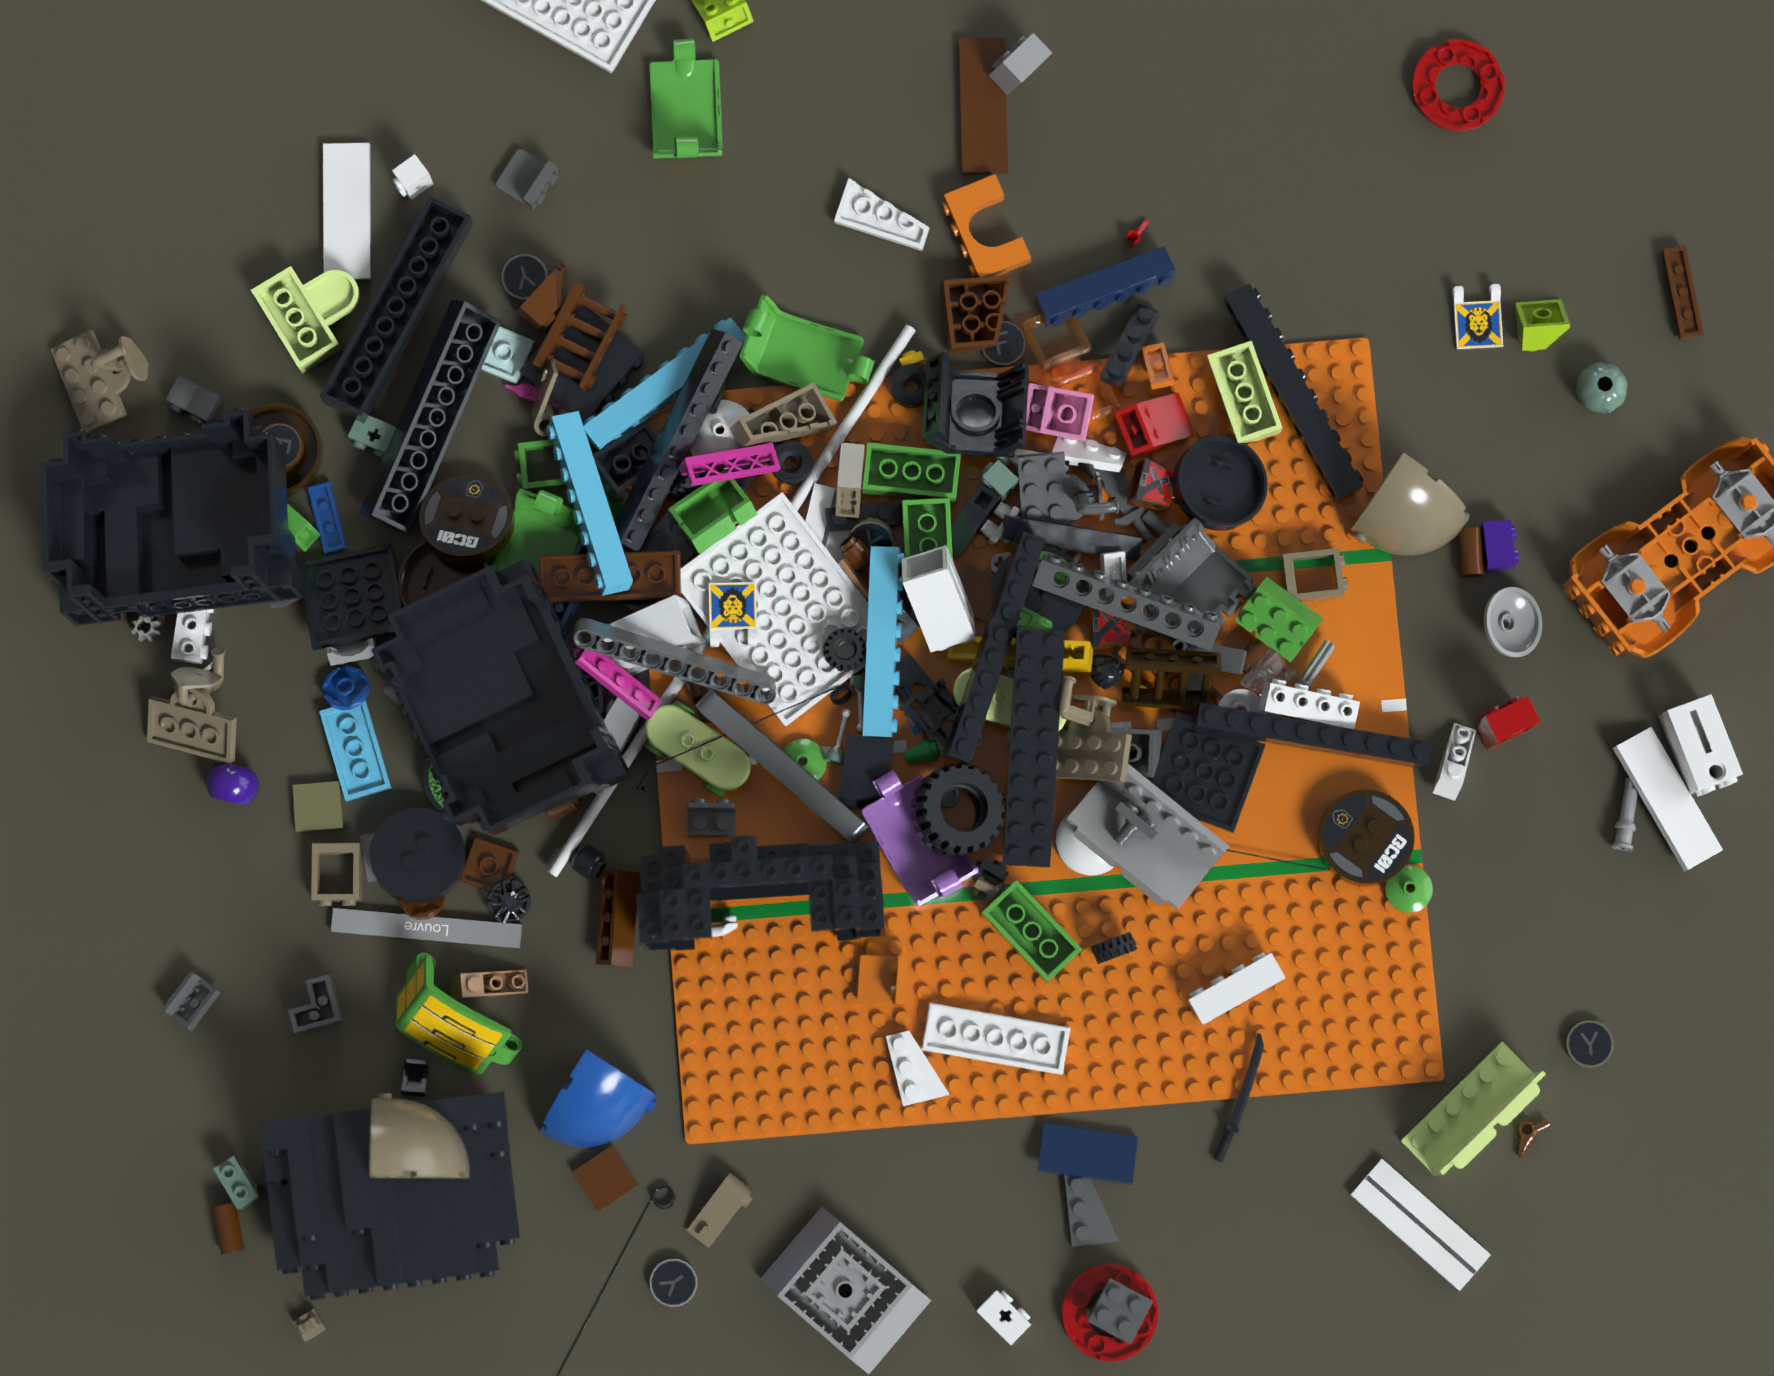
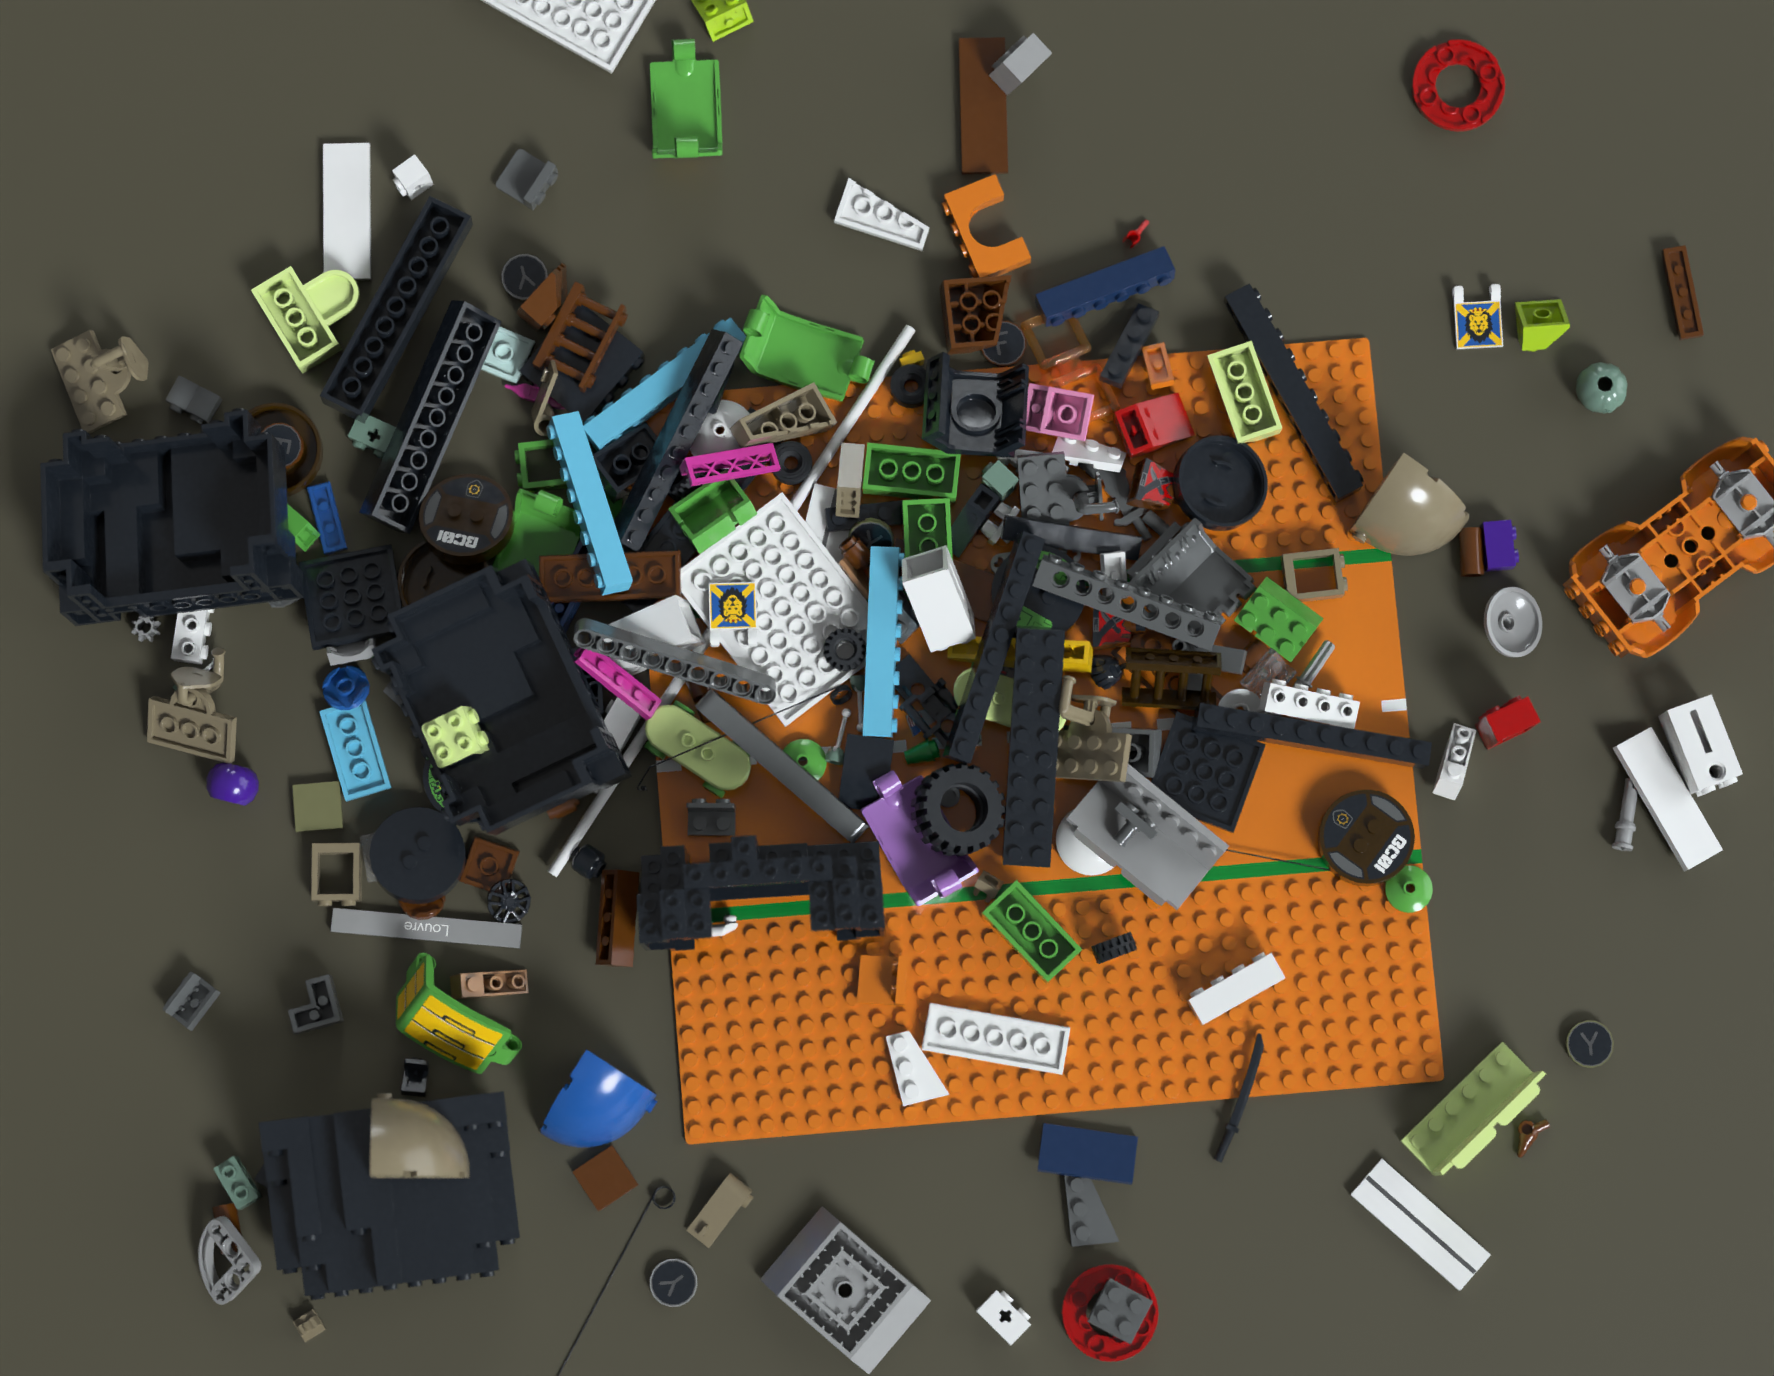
black bracket [972,858,1009,882] -> none
none -> light grey beam [198,1216,261,1305]
none -> yellowish green bracket [422,706,489,768]

